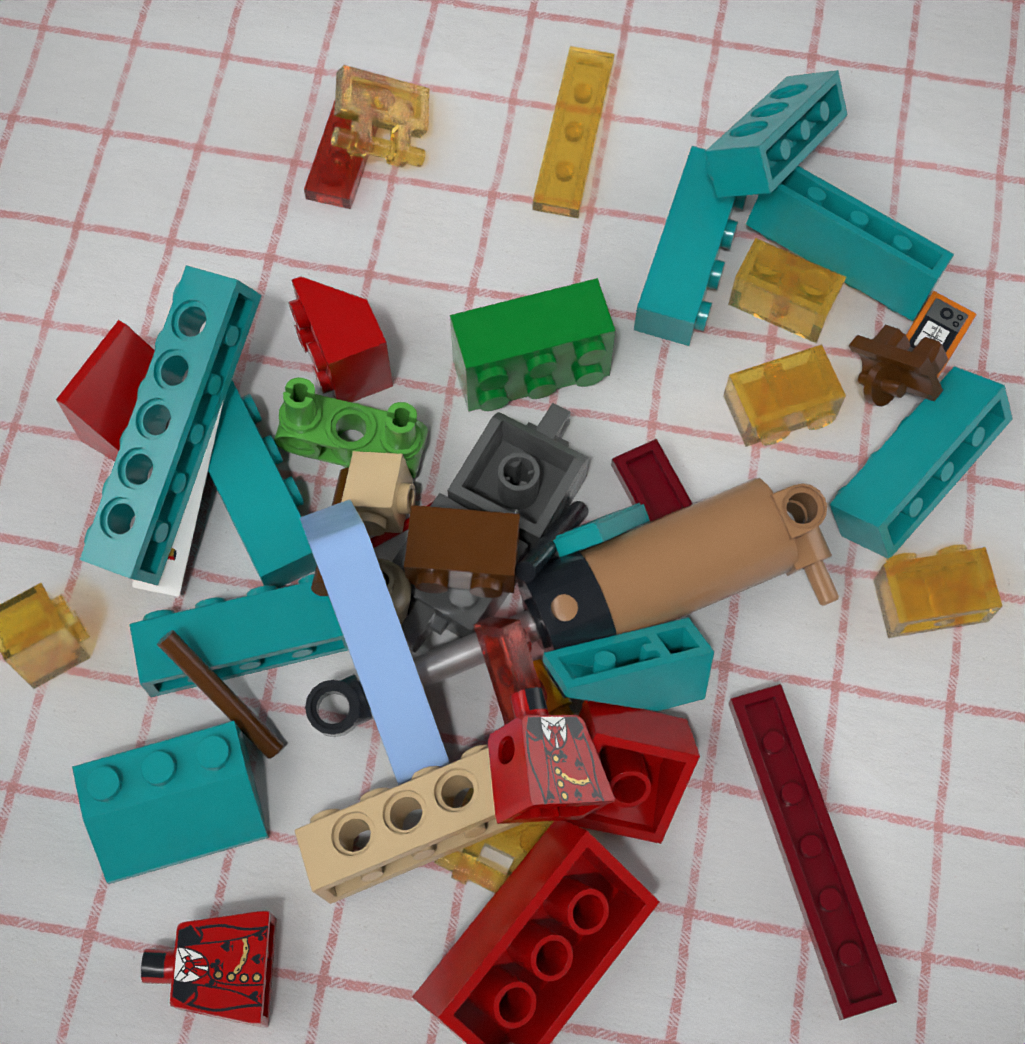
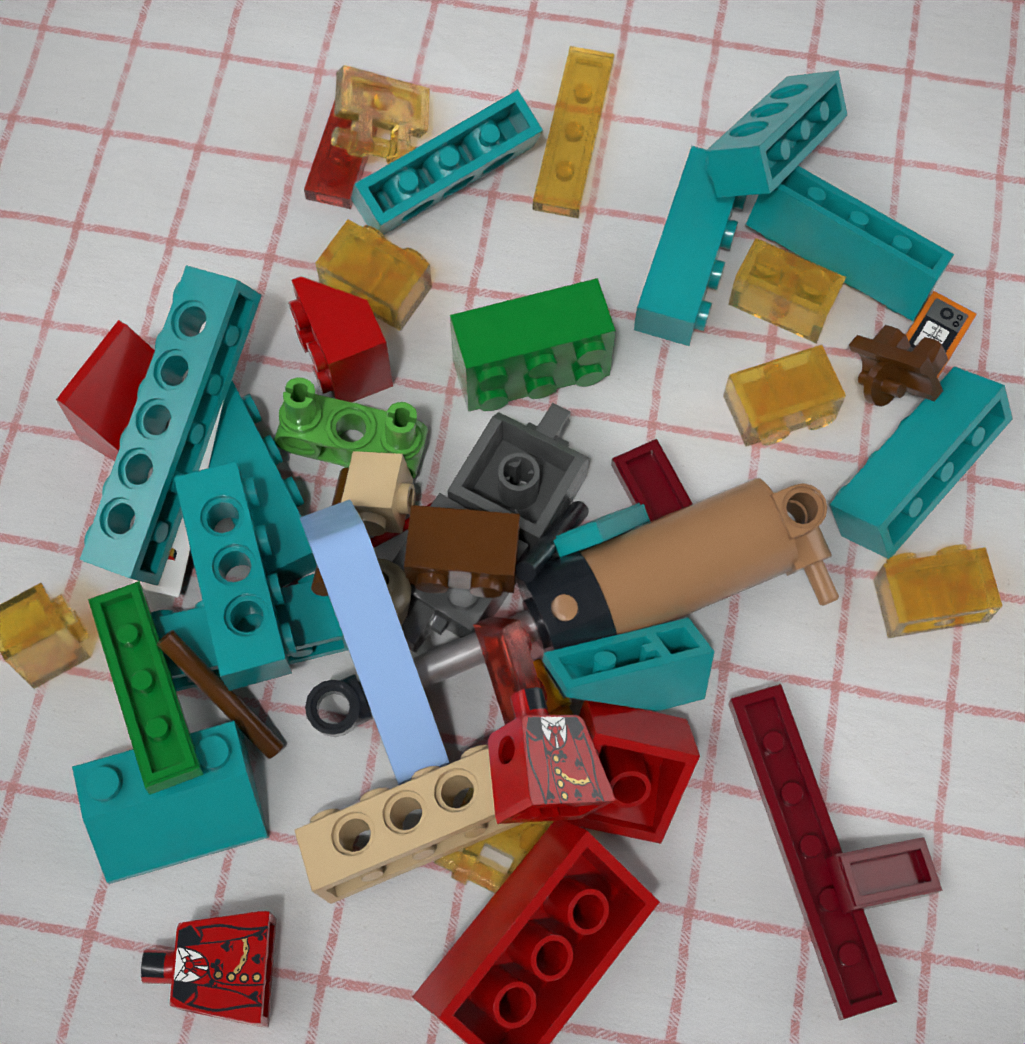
none -> green tile [88,581,203,795]
none -> teal brick [174,461,298,691]
none -> clear yellow brick [315,219,432,331]
none -> teal brick [351,89,543,239]
none -> dark red tile [825,837,943,914]

